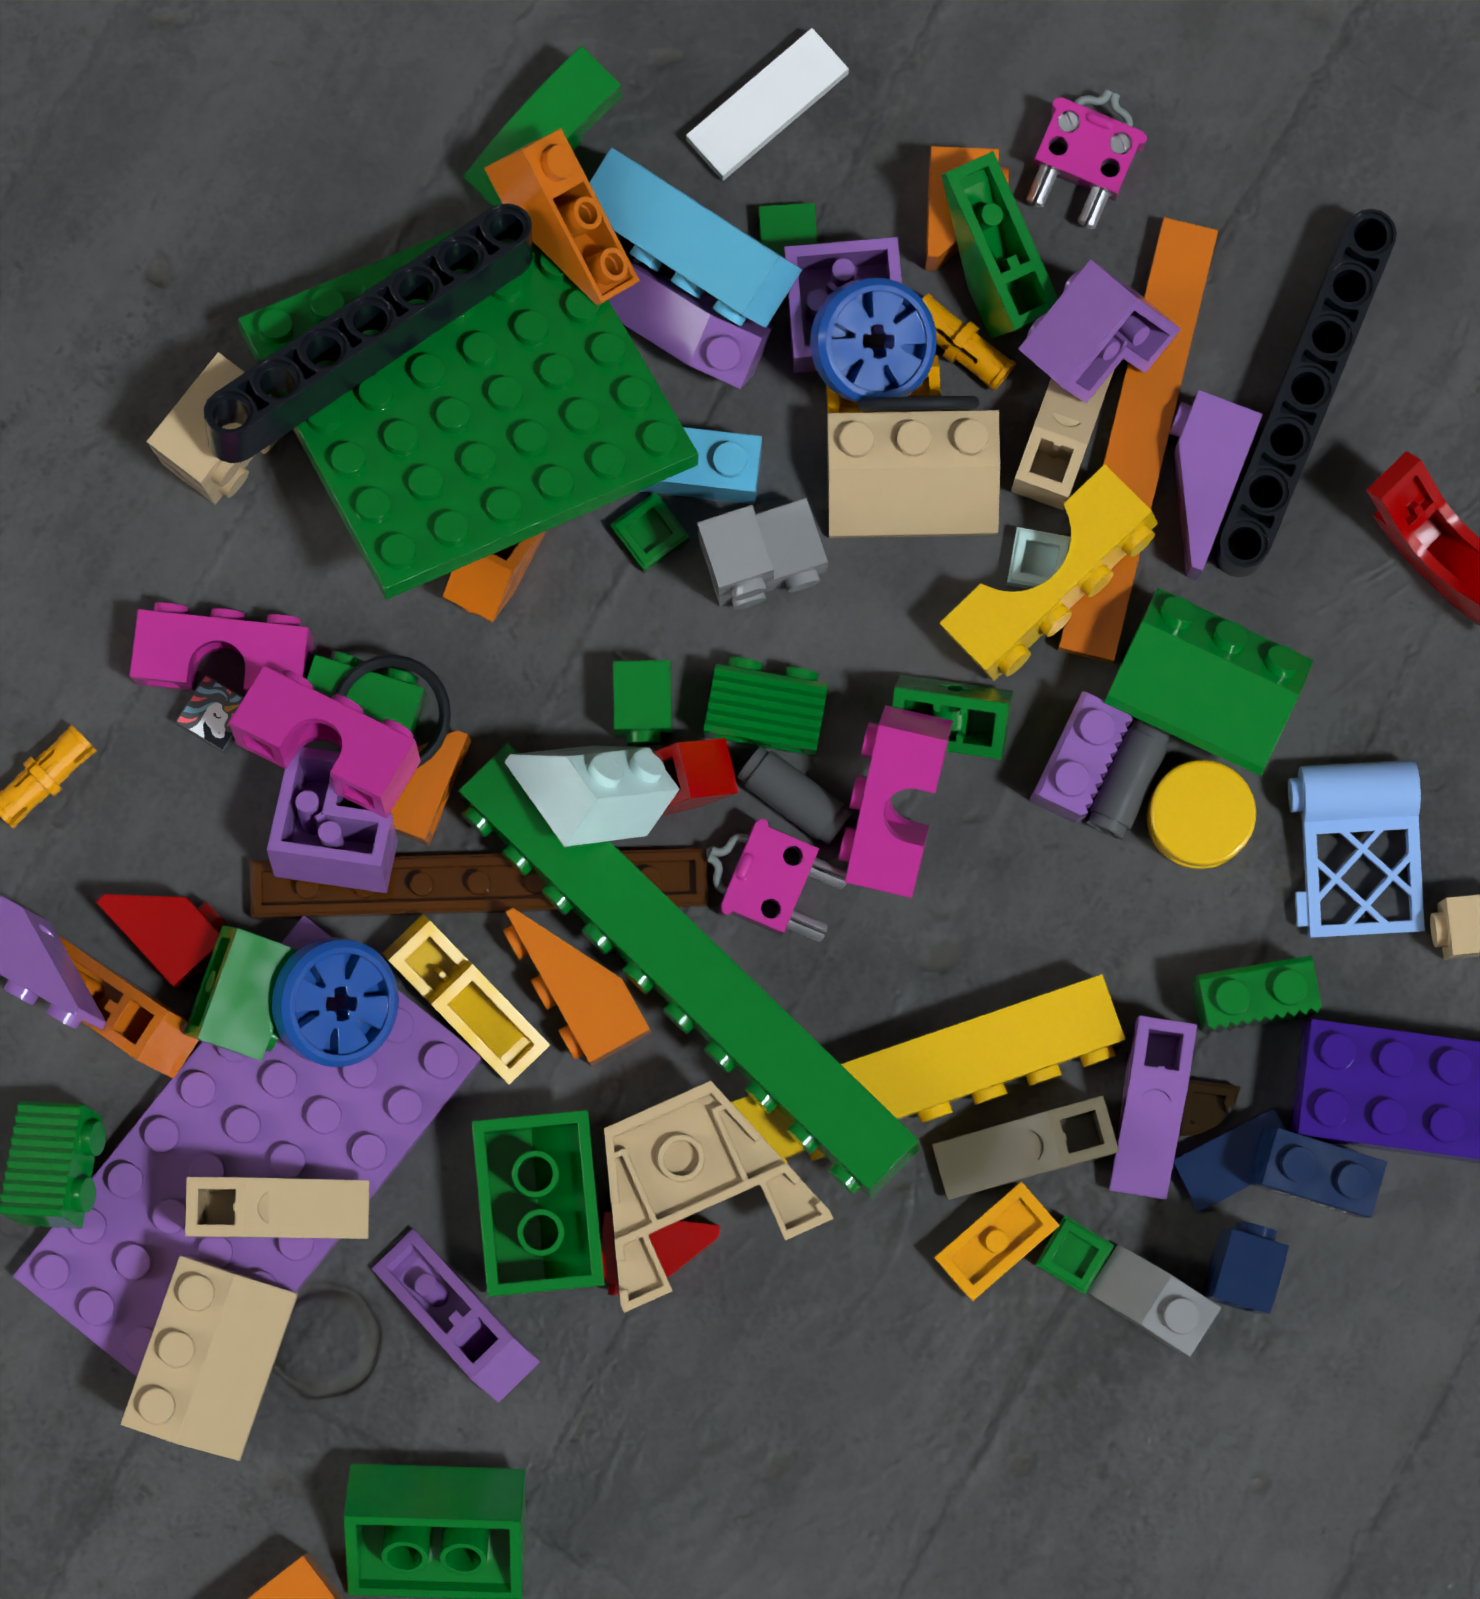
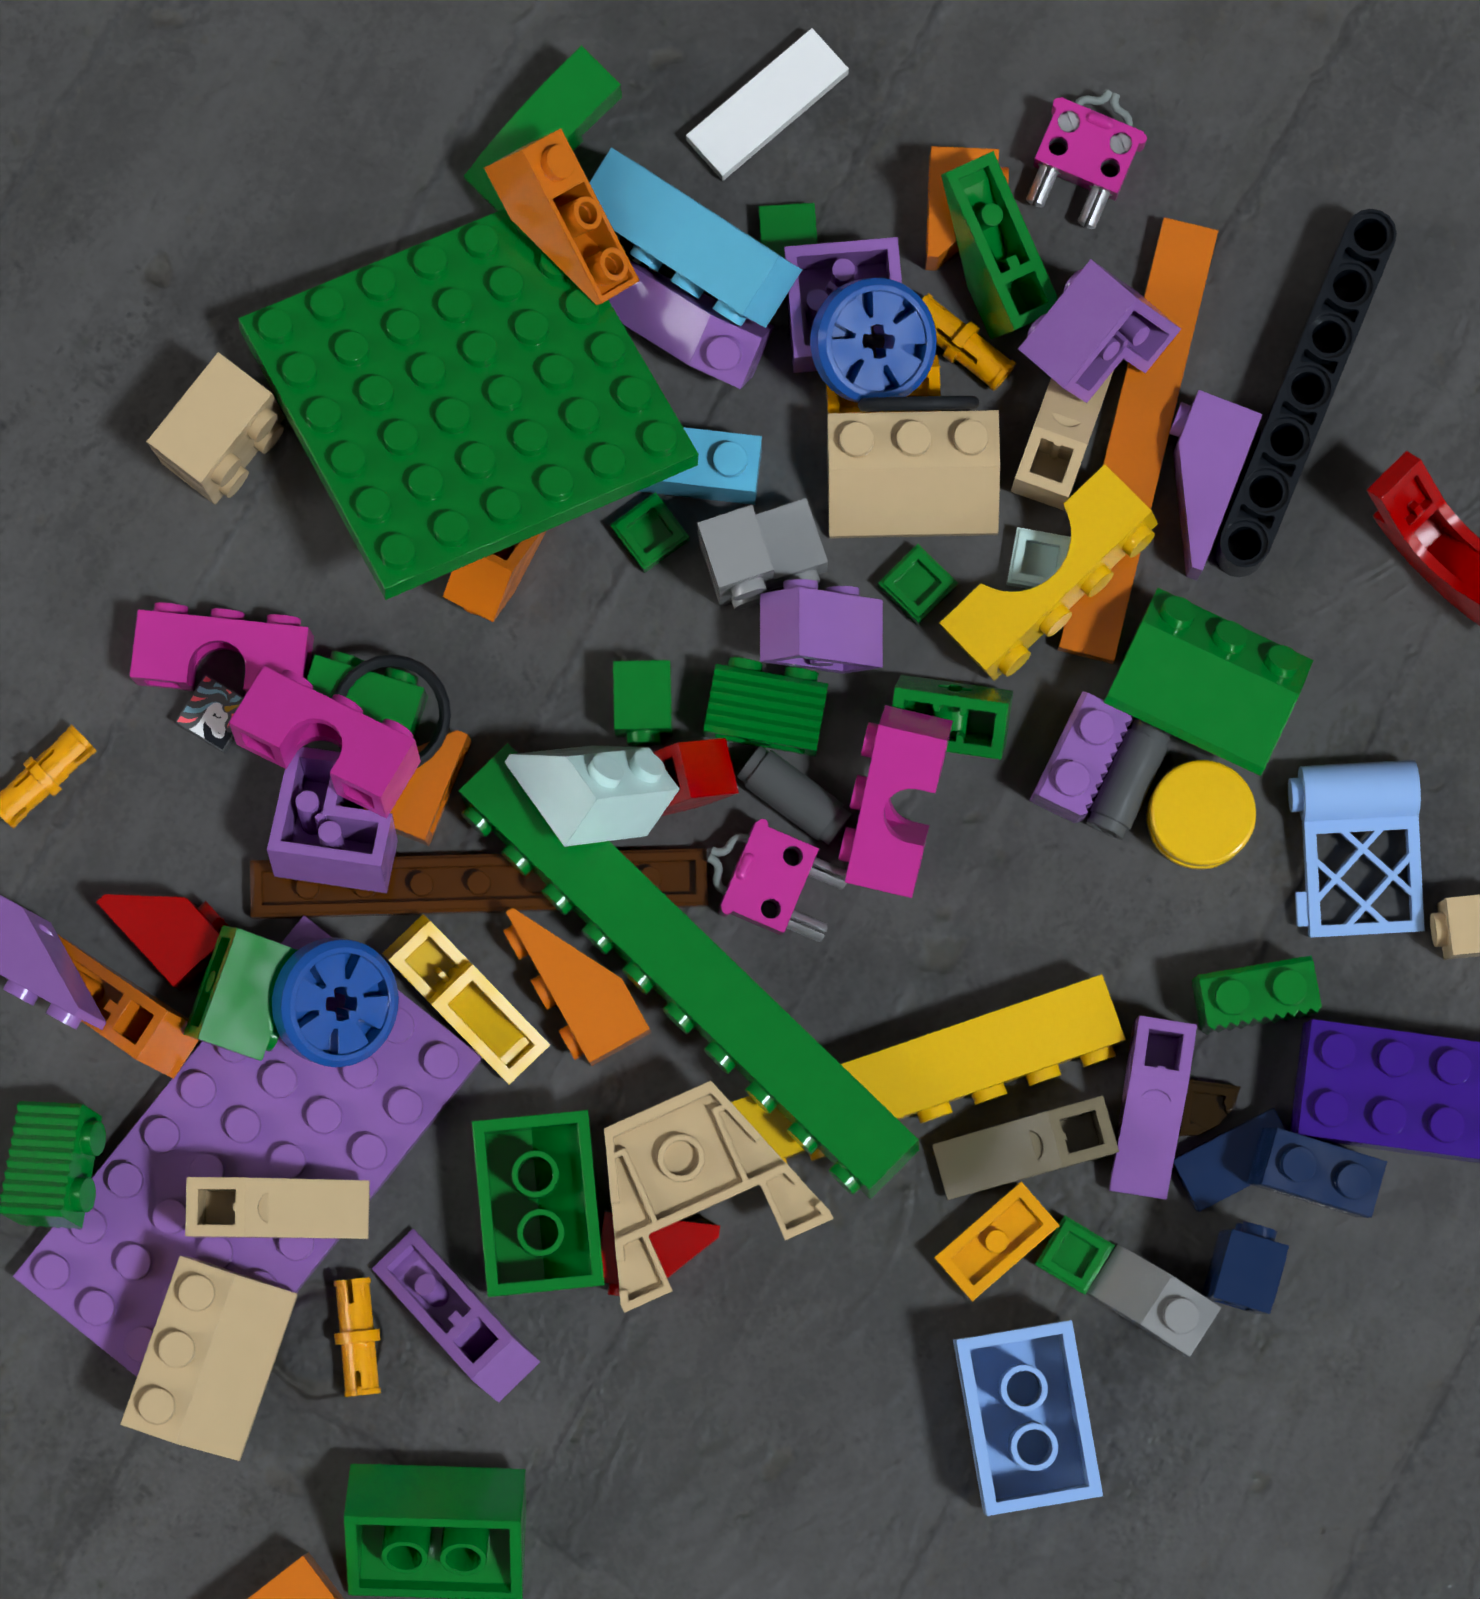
black beam [204,203,533,463] -> none
none -> light orange pin [334,1277,381,1397]
none -> medium lavender brick [760,579,883,674]
none -> green tile [878,544,958,626]
none -> light blue brick [953,1320,1103,1516]

